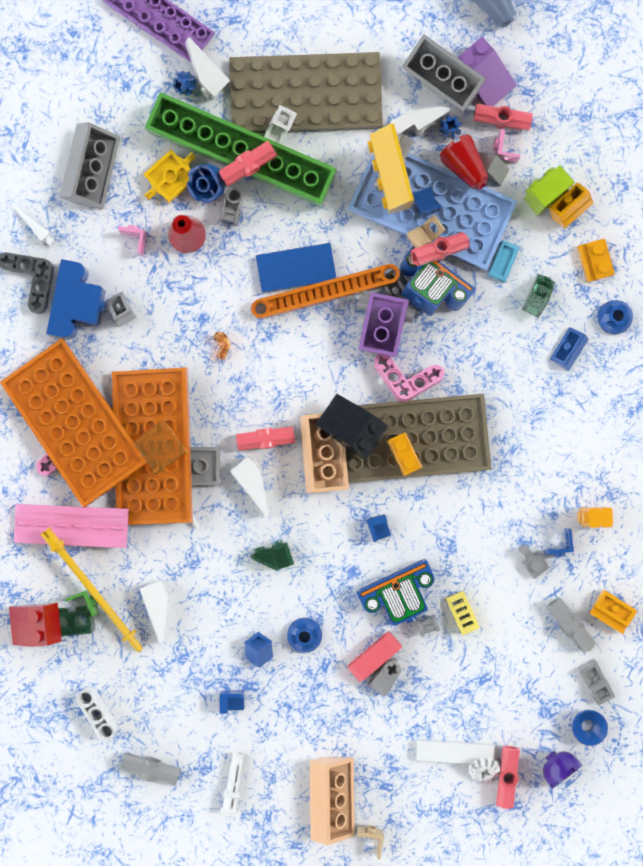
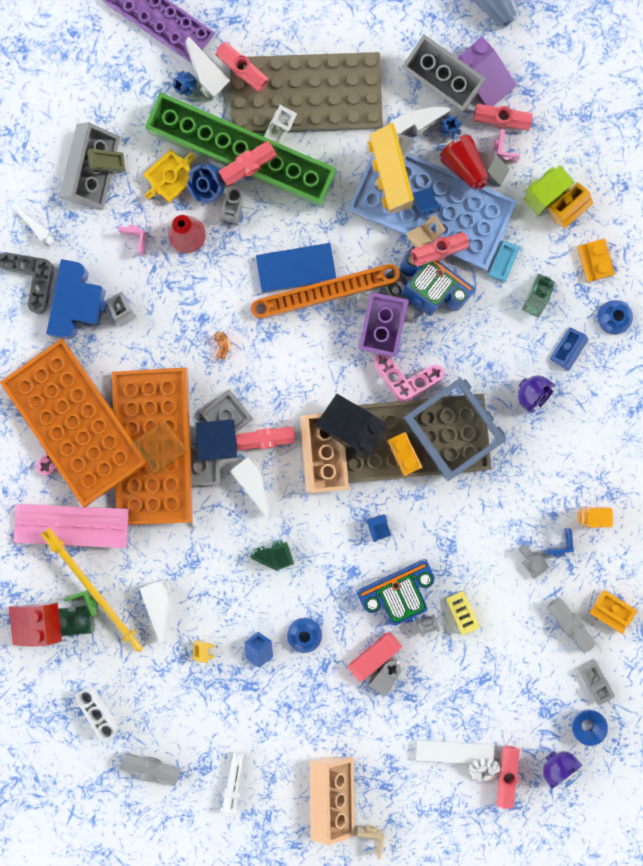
blue panel [220,690,244,714] -> none
none -> olive tile [87,149,125,173]
none -> yellow tile [193,640,215,663]
none -> dark blue tile [196,419,238,462]
none -> light grey tile [200,389,253,433]
none -> coral piece [215,41,269,93]
none -> sand blue window [402,377,506,481]
none -> dark purple cylinder [518,375,556,414]

